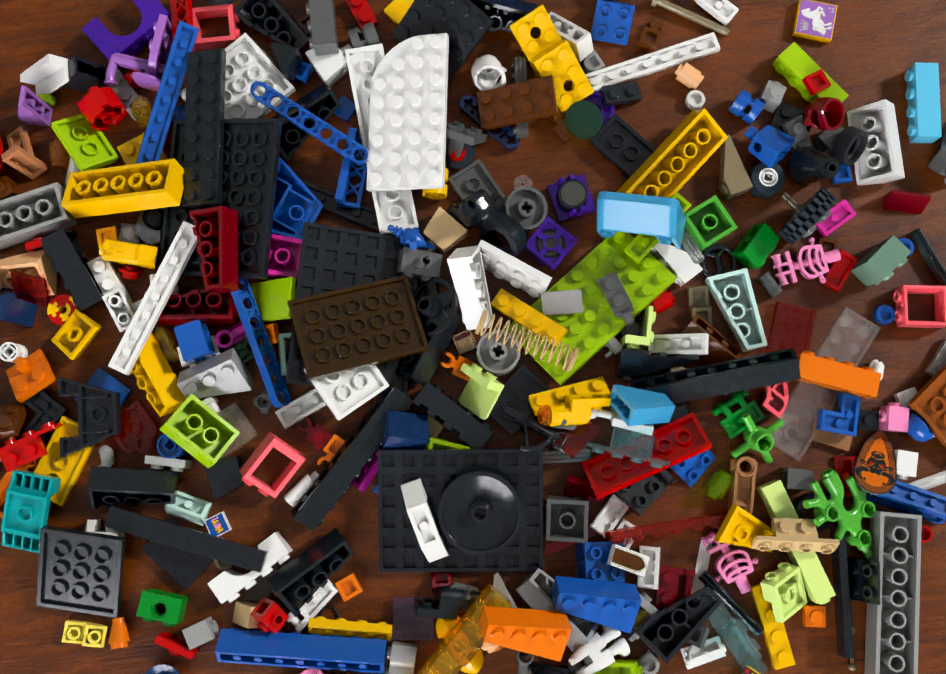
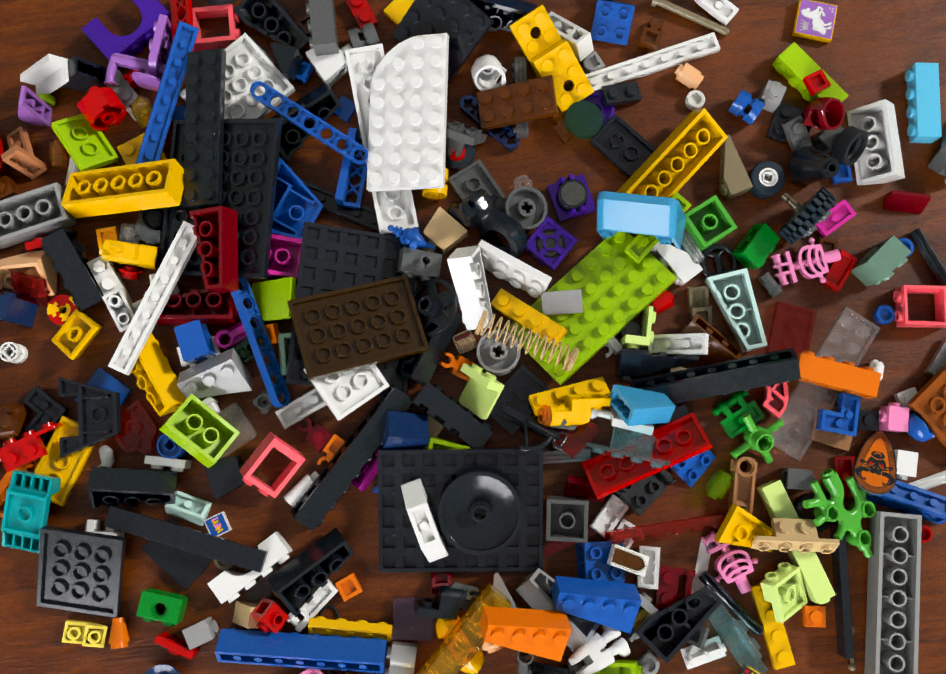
orange hinge [6,349,56,403] -> none
clear yellow plate [154,324,180,363] -> none
dark grey hinge [597,272,634,326] -> none
blue torso [744,125,796,168] -> none
black hinge [847,557,880,605] -> none

